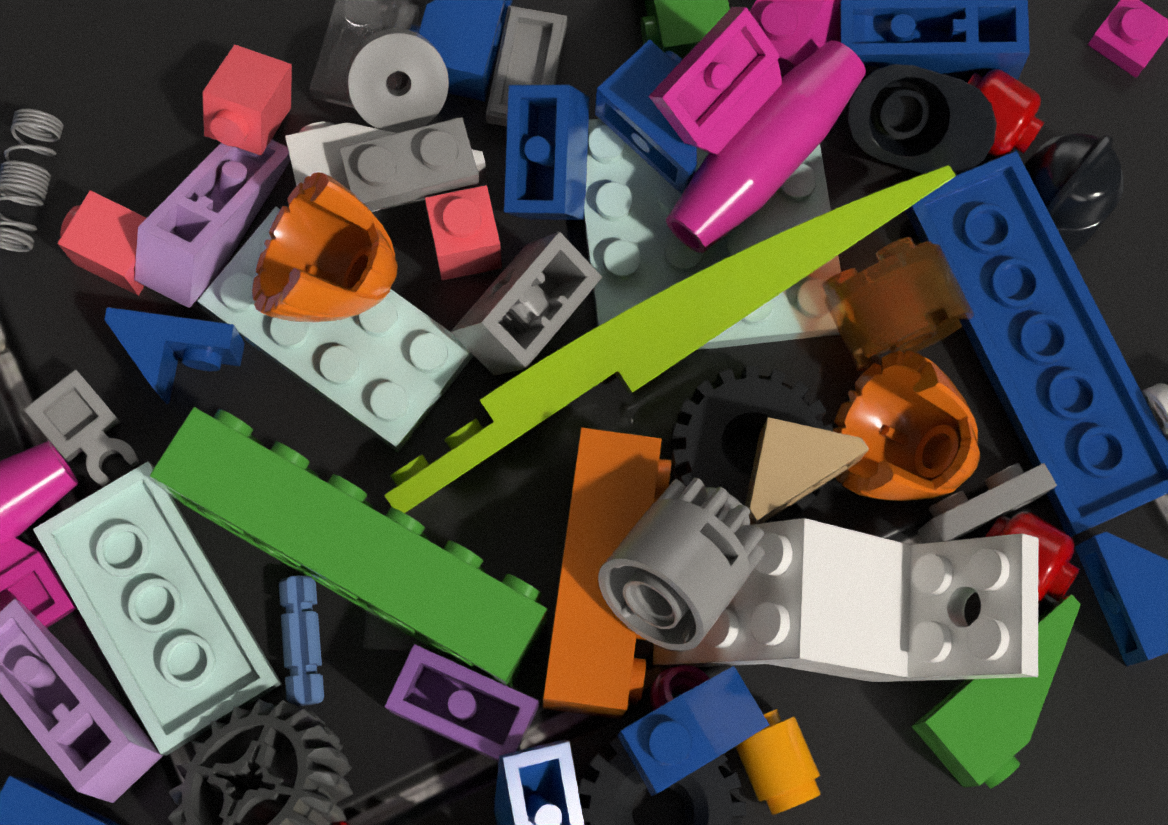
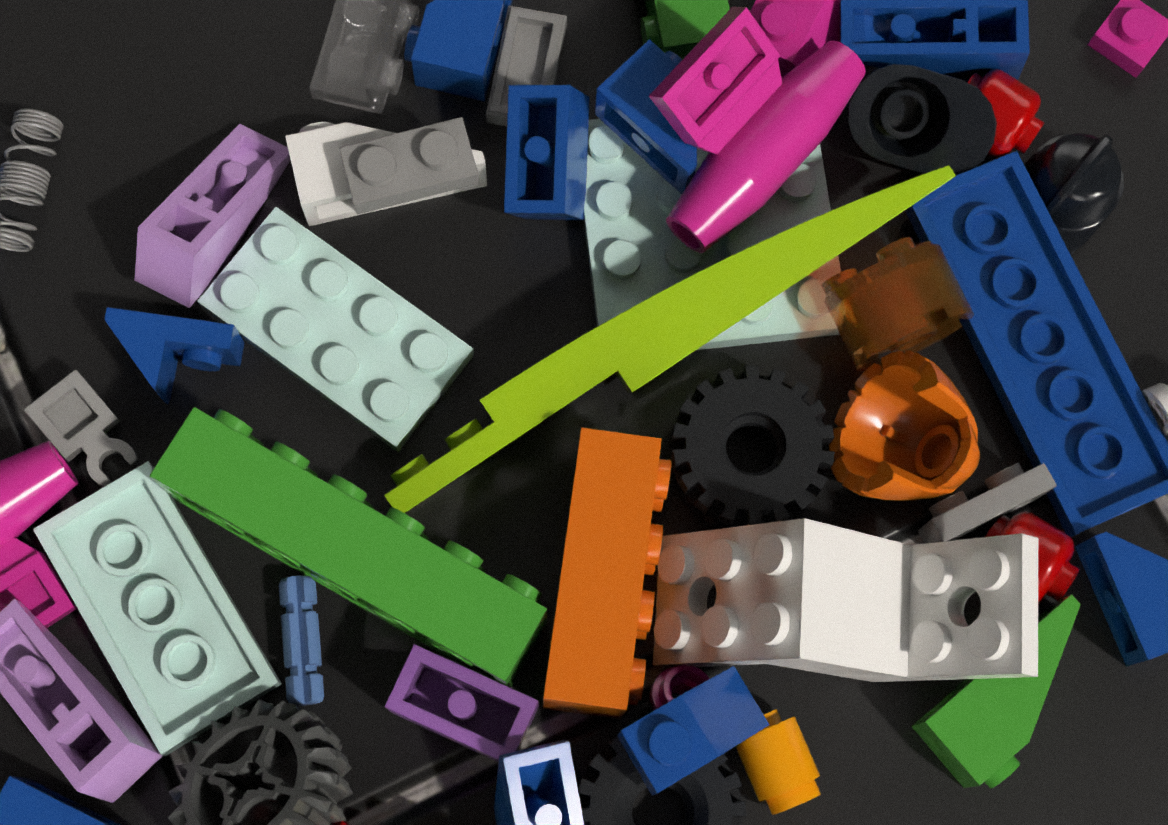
coral brick [57,190,146,296] -> none
coral brick [203,44,292,156] -> none
orange hair [252,172,398,323] -> none
light grey piece [346,28,449,133] -> none
coral brick [425,185,502,281] -> none
light grey brick [451,231,602,376] -> none
light grey gear [598,478,765,651] -> none
tan slope [745,417,869,525] -> none

